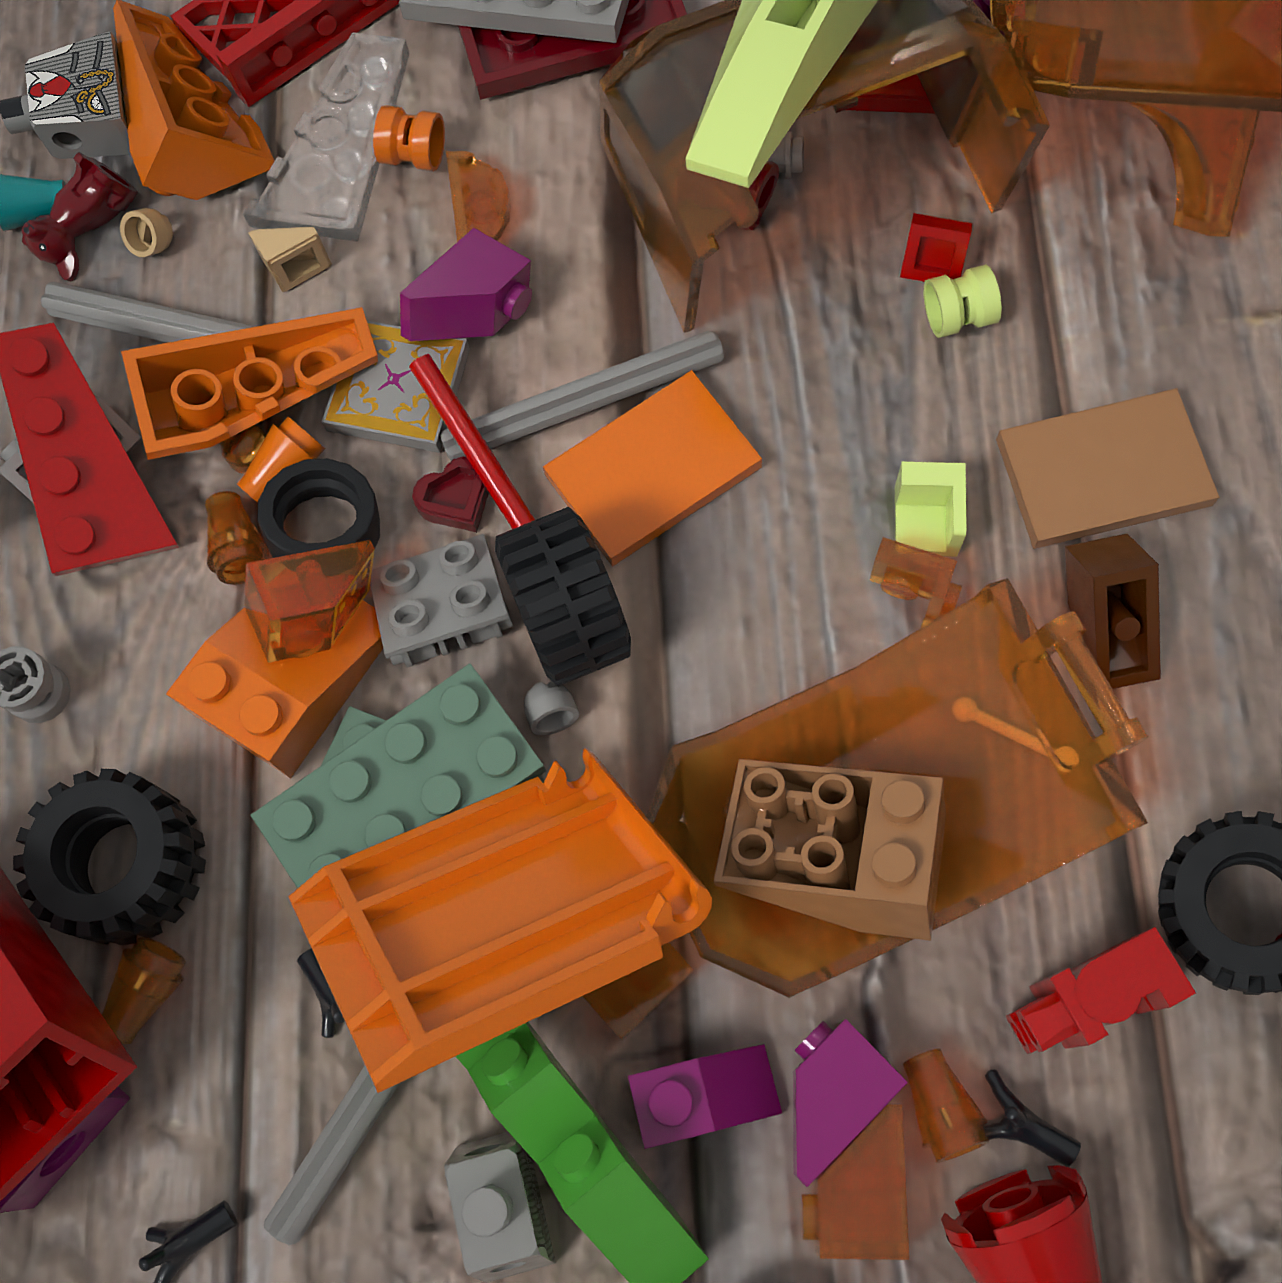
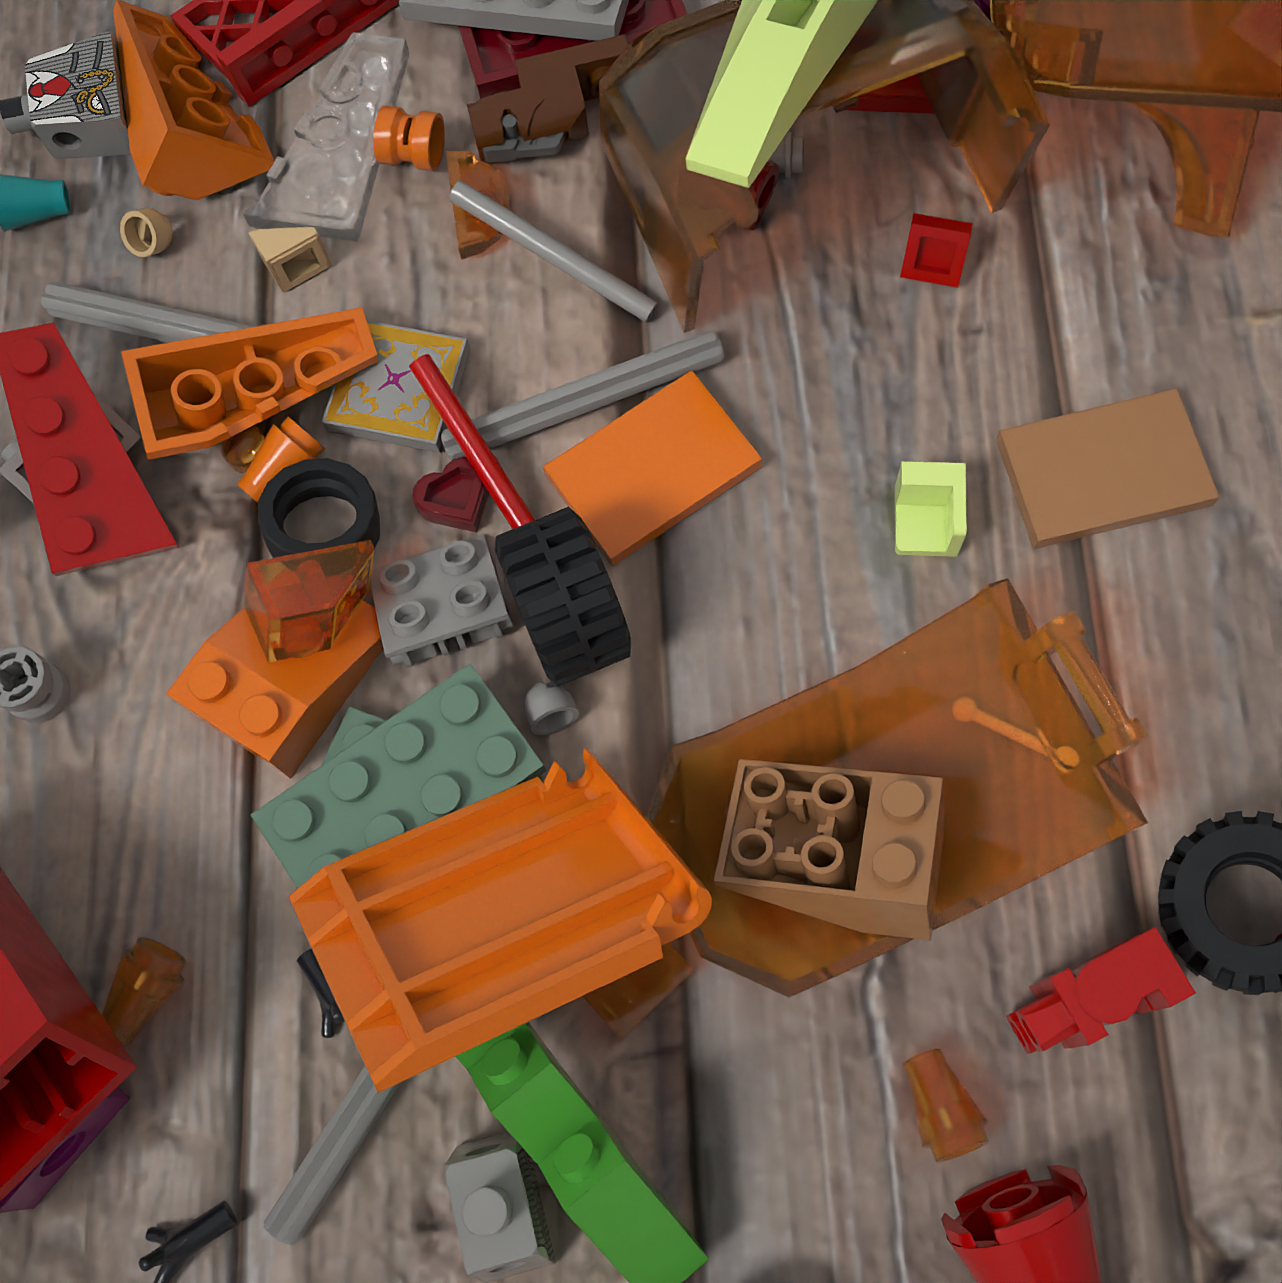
black tyre [13,768,206,946] -> none
dark red animal [22,152,138,282] -> none
clear orange cone [205,491,269,585] -> none
magenta slope [400,228,532,341] -> none
magenta slope [628,1044,783,1149] -> none
magenta slope [793,1019,908,1188] -> none
clear orange slope [801,1104,909,1260] -> none
clear orange bracket [869,537,962,636] -> none
yellowish green wheel [923,264,1002,338] -> none
black bar [975,1069,1081,1167] -> none
reddish brown slope [1065,534,1161,692] -> none
none -> light grey bar [449,180,658,323]
none -> reddish brown plate [467,34,633,165]

